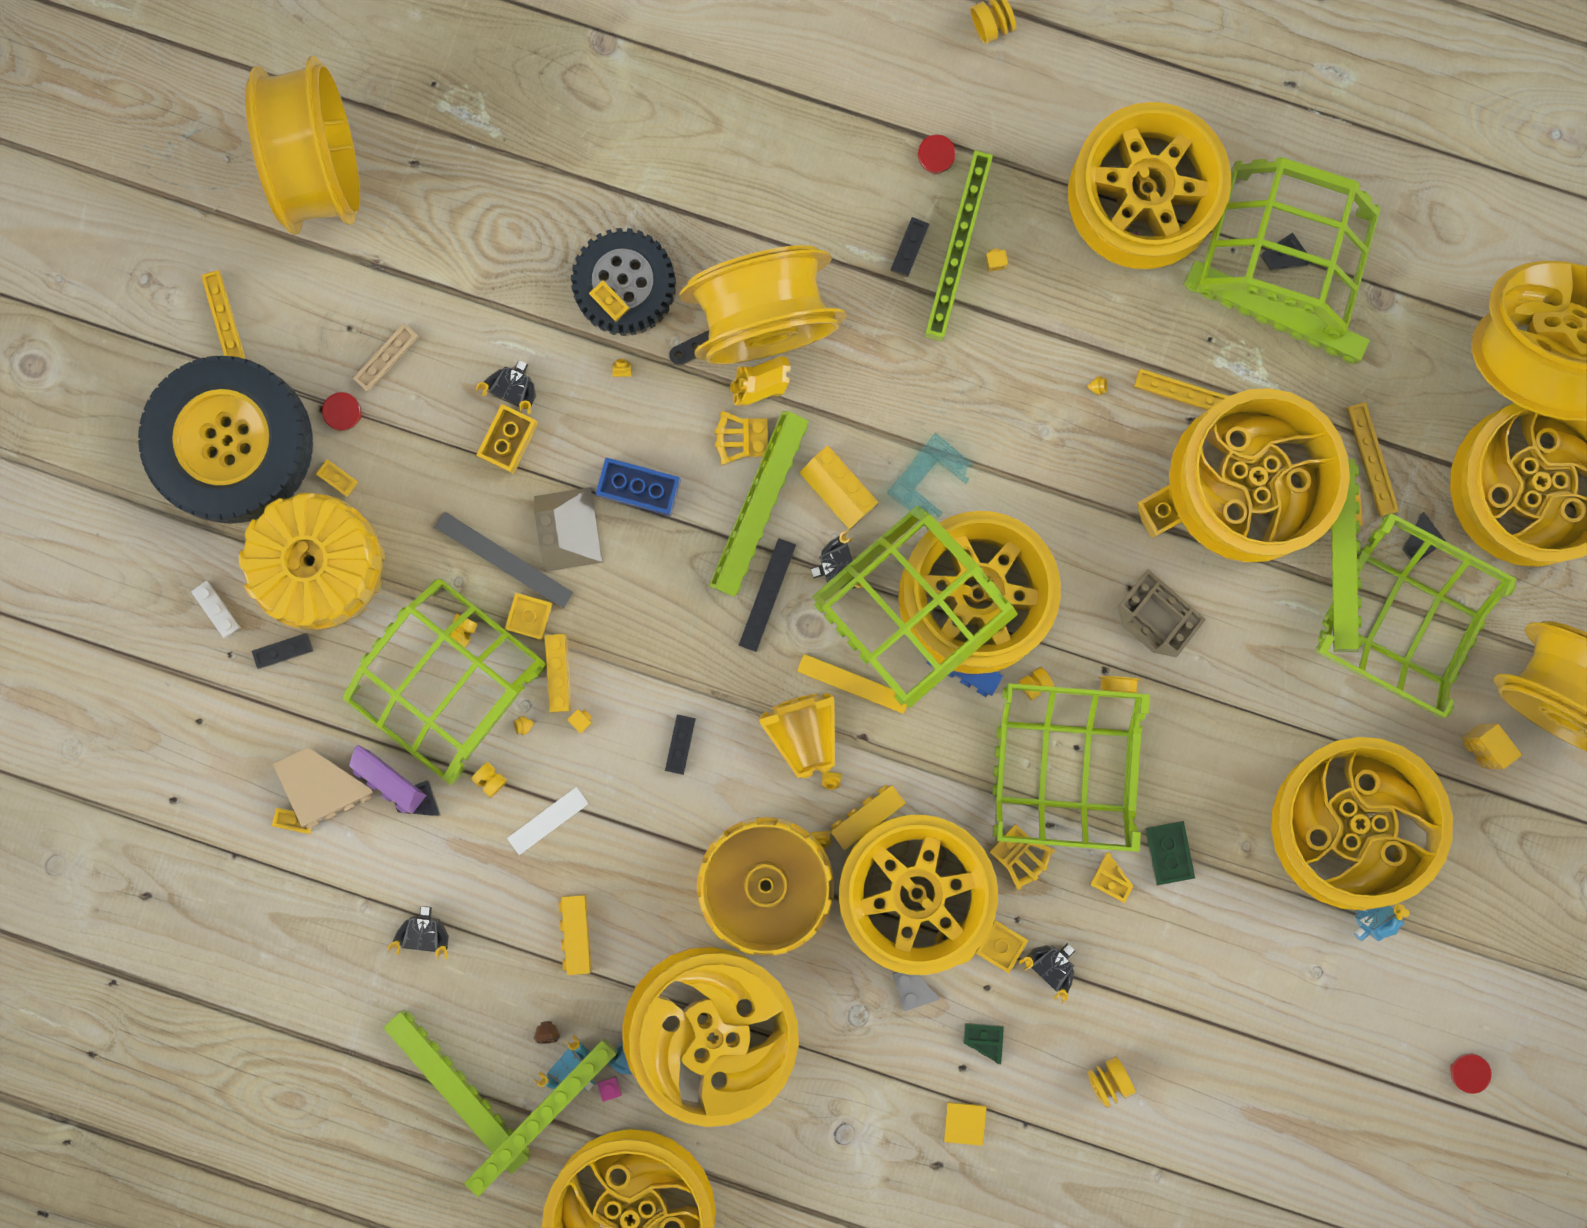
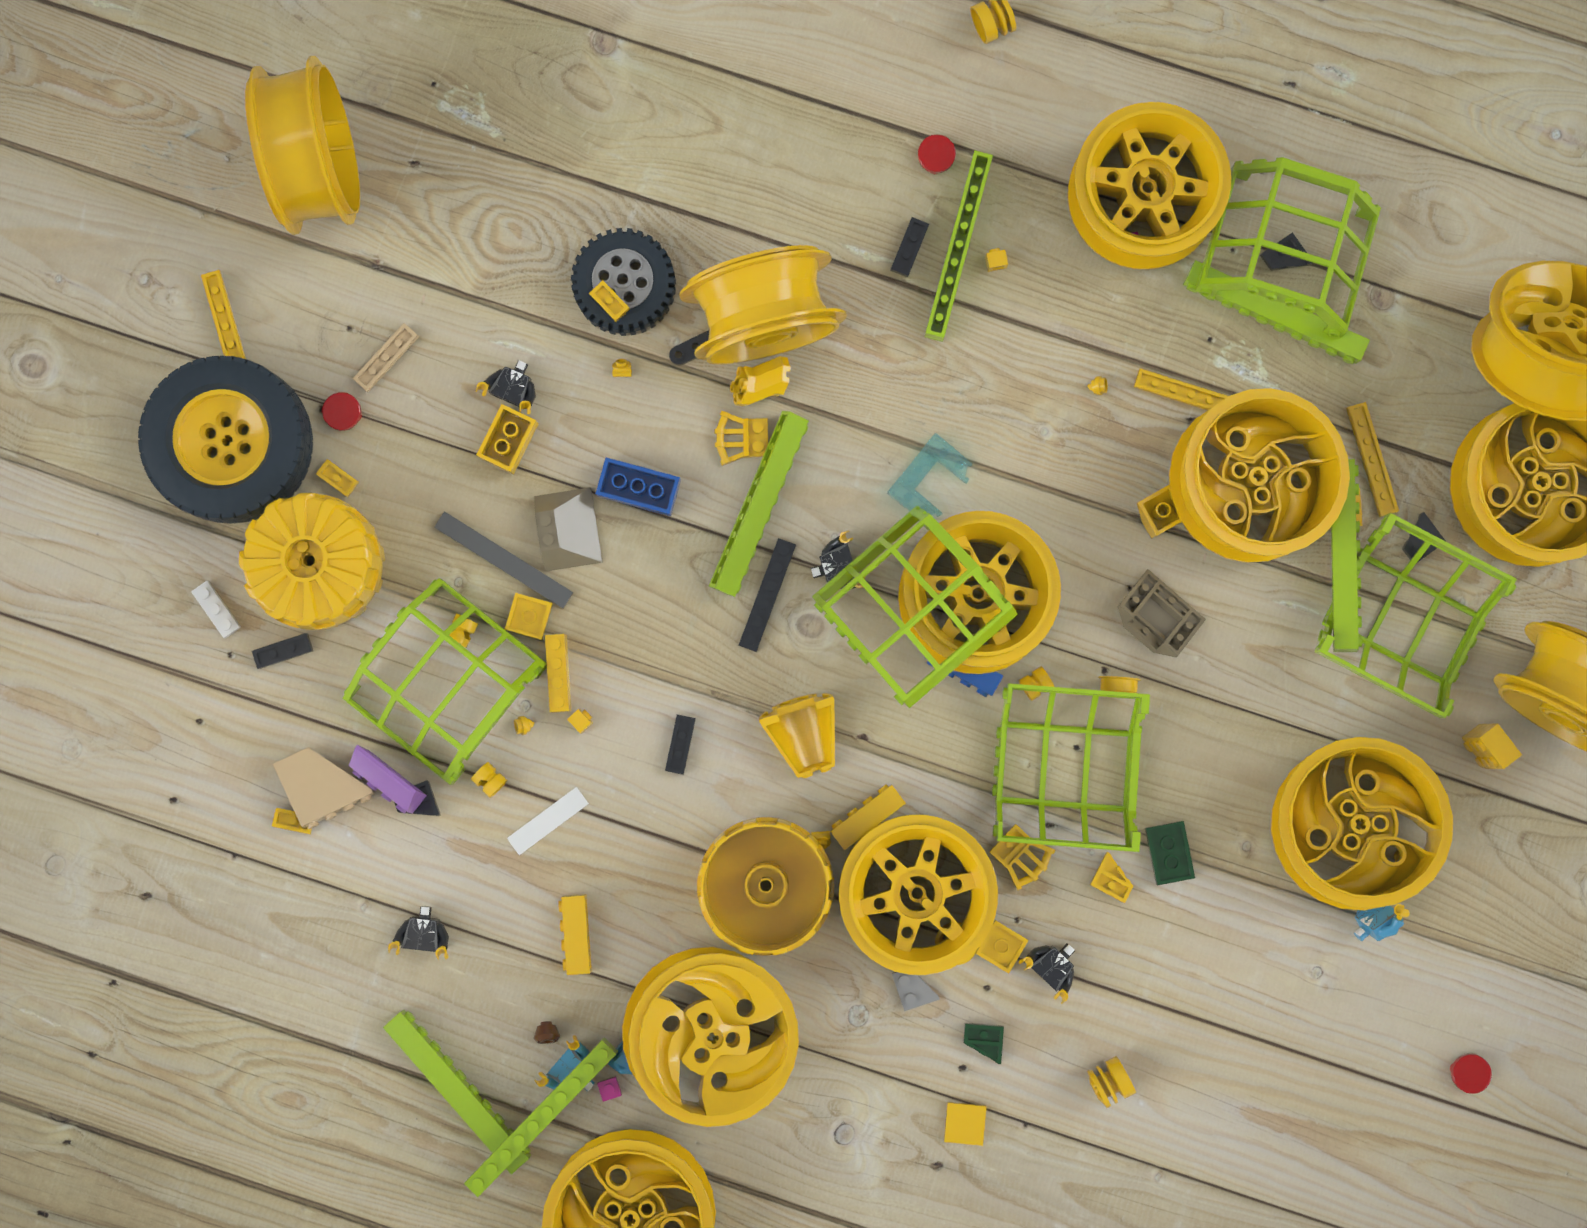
yellow tile [797,654,907,714] -> none
yellow slope [799,445,879,530] -> none
yellow plate [821,771,842,790] -> none

